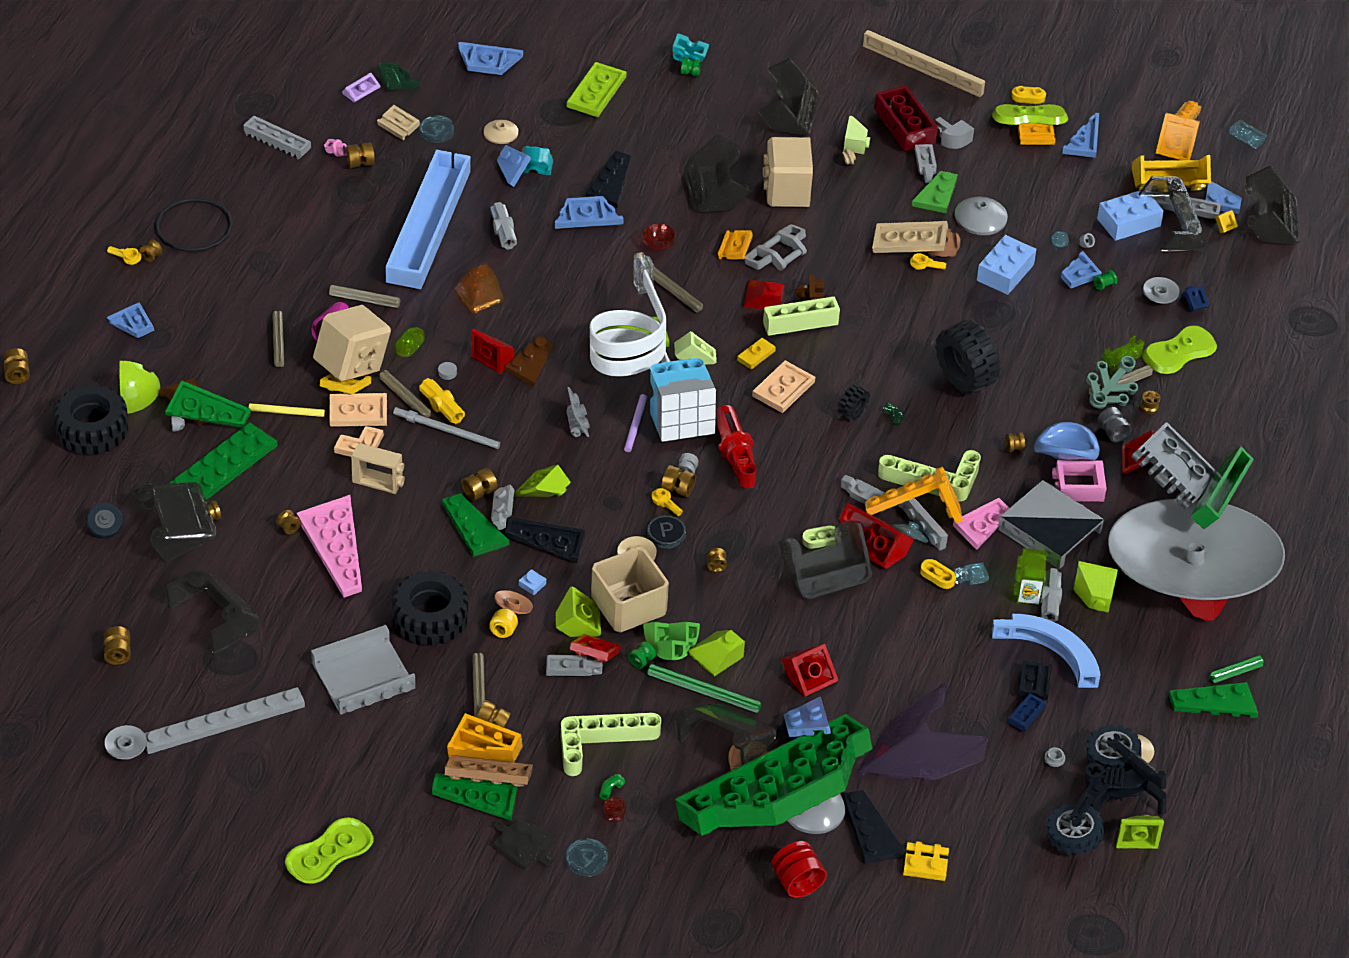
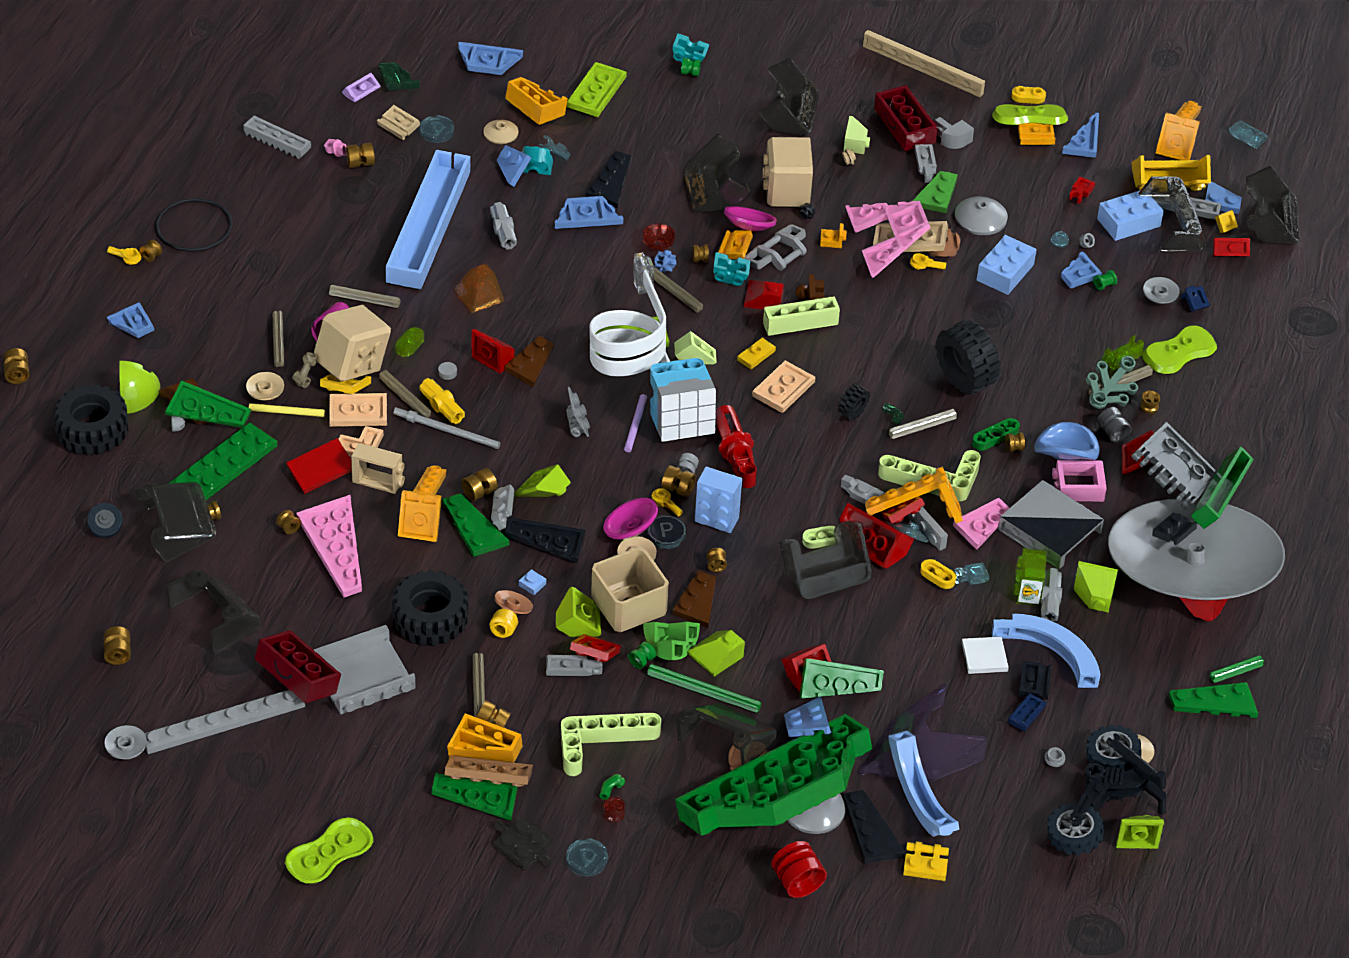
none -> tan dish [246,372,284,400]
none -> dark red brick [255,630,341,704]
none -> red tile [286,438,352,494]
none -> dark tan bar [292,352,317,388]
none -> light orange bracket [398,466,447,542]
none -> light orange wedge [505,77,568,125]
none -> clear light blue plate [539,135,571,160]
none -> dark pink dish [603,498,658,540]
none -> medium blue gear [654,250,676,273]
none -> reddish brown wing [673,570,716,629]
none -> pearl gold wheel [693,244,709,263]
none -> light blue brick [695,467,742,533]
none -> teal cylinder [713,252,750,286]
none -> dark pink dish [724,206,777,231]
none -> black plate [799,203,816,219]
none -> wing [799,658,884,699]
none -> light orange bracket [820,223,847,248]
none -> bright pink wing [845,201,930,278]
none -> red plate [878,496,925,524]
none -> axle [888,409,957,439]
none -> light blue arch [888,731,959,837]
none -> white tile [962,637,1008,674]
none -> green beam [972,418,1020,451]
none -> red plate [1069,177,1095,203]
none -> black plate [1152,512,1197,546]
none -> red plate [1213,238,1250,256]

